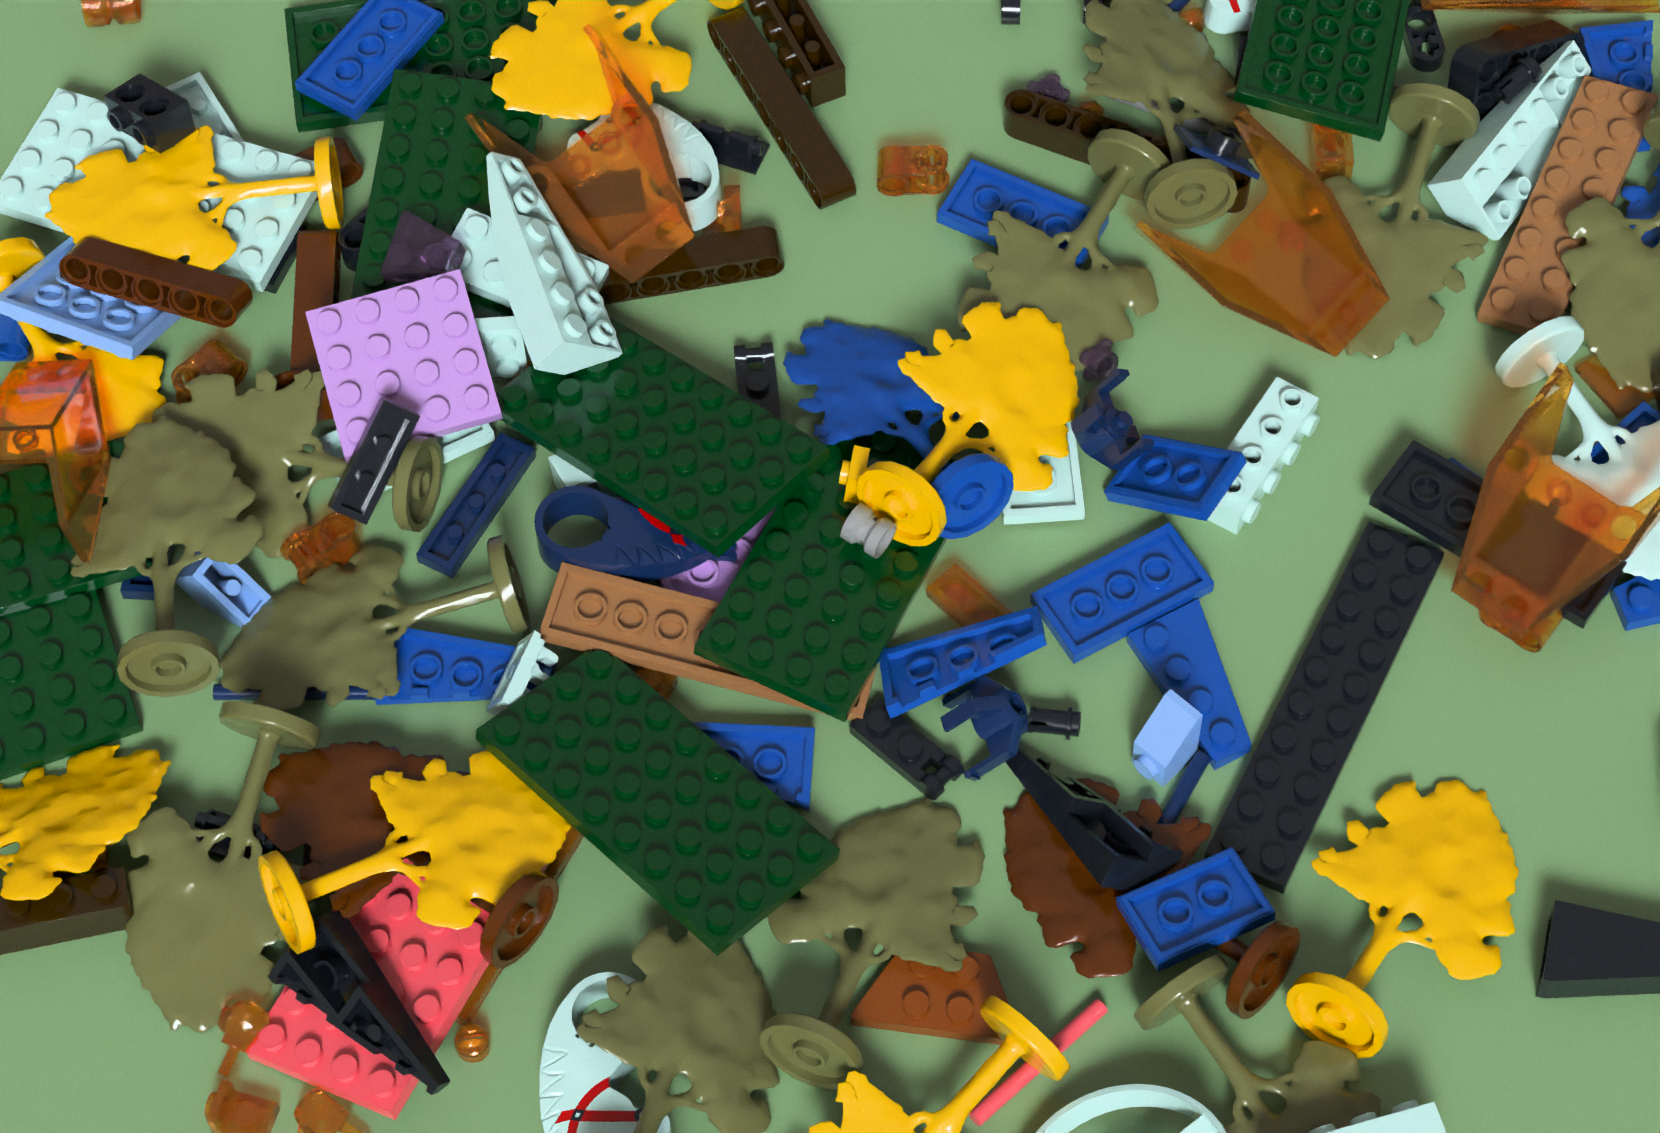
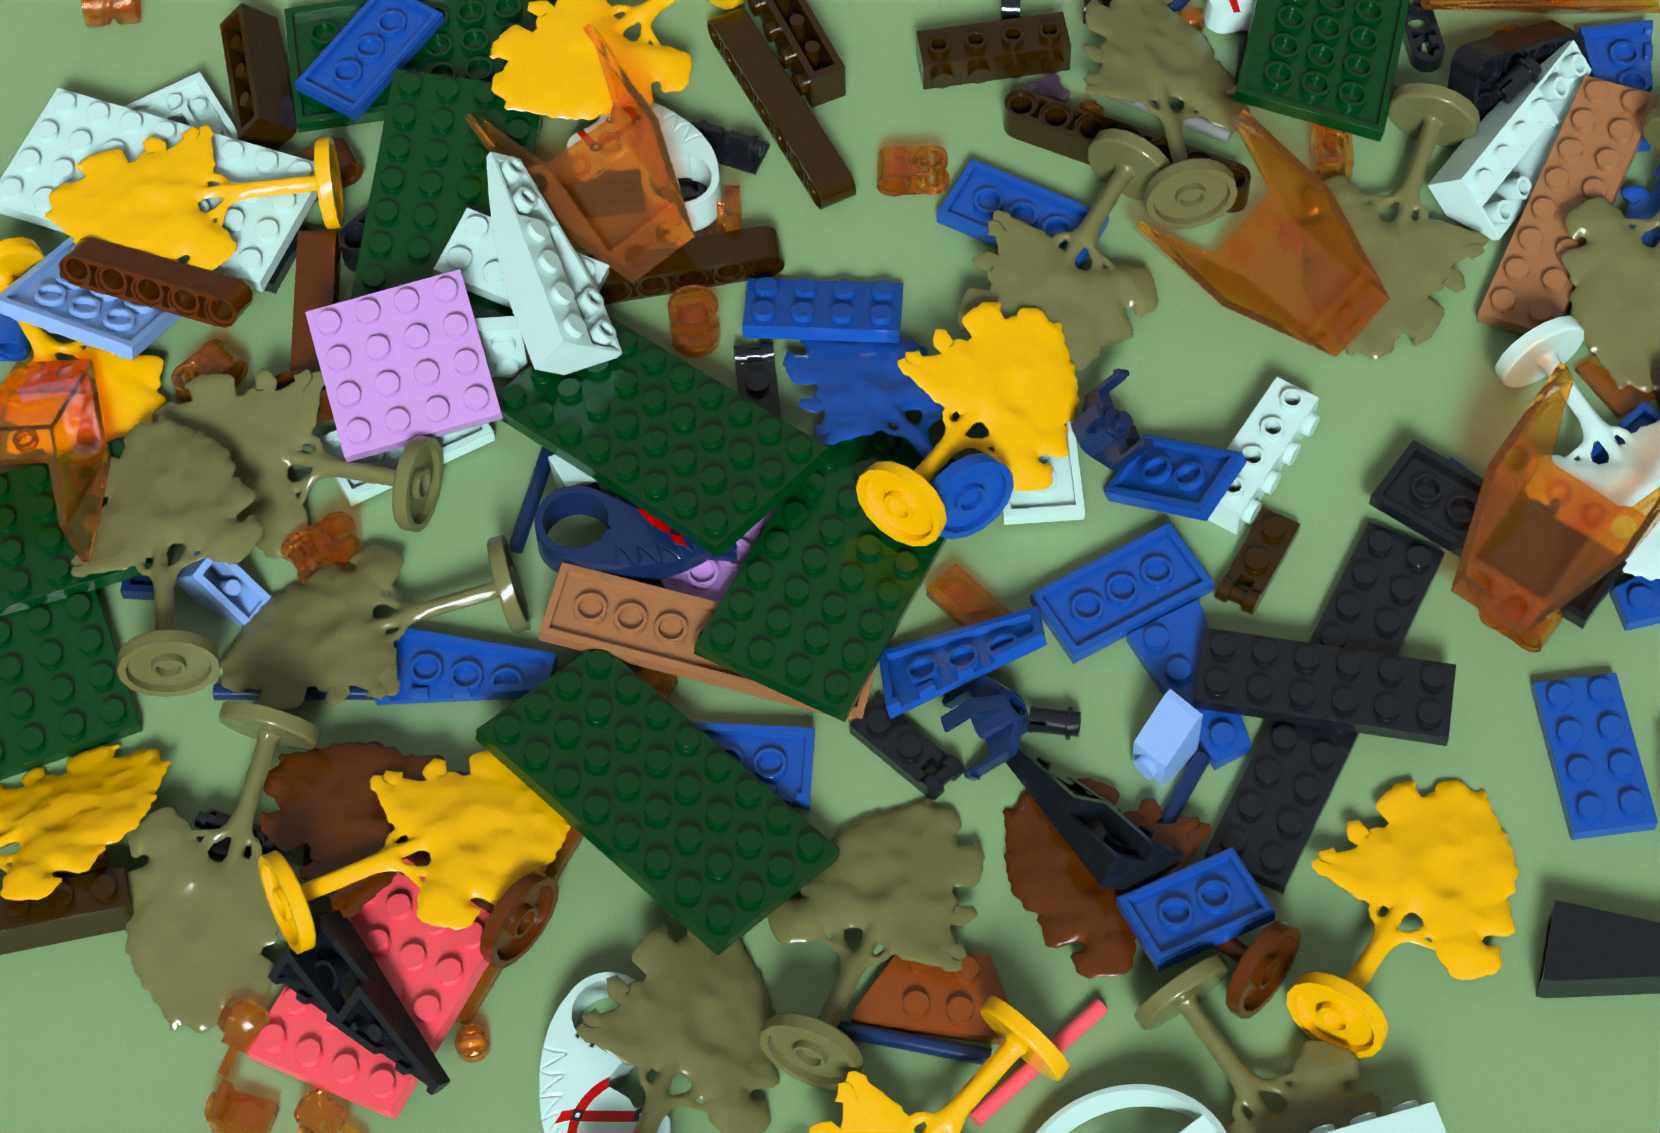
black brick [104,73,196,154] -> none
black plate [328,396,420,525] -> none
clear purple wing [380,211,466,282] -> none
dark blue plate [416,432,536,579] -> none
light aqua plate [486,630,559,716] -> none
yellow plate [838,445,870,504] -> none
light grey wheel [840,503,897,559] -> none
clear purple plate [1079,338,1119,382] -> none
dark blue piece [1173,124,1260,180] -> none
black beam [1203,125,1267,159] -> none
none -> dark brown brick [220,3,297,151]
none -> dark blue bar [509,446,554,553]
none -> clear orange wheel [667,285,721,358]
none -> blue plate [742,277,903,343]
none -> dark blue bar [818,1016,992,1065]
none -> dark brown brick [916,12,1071,90]
none -> black plate [1193,627,1456,746]
none -> dark brown plate [1215,508,1301,615]
none -> blue plate [1531,673,1658,840]

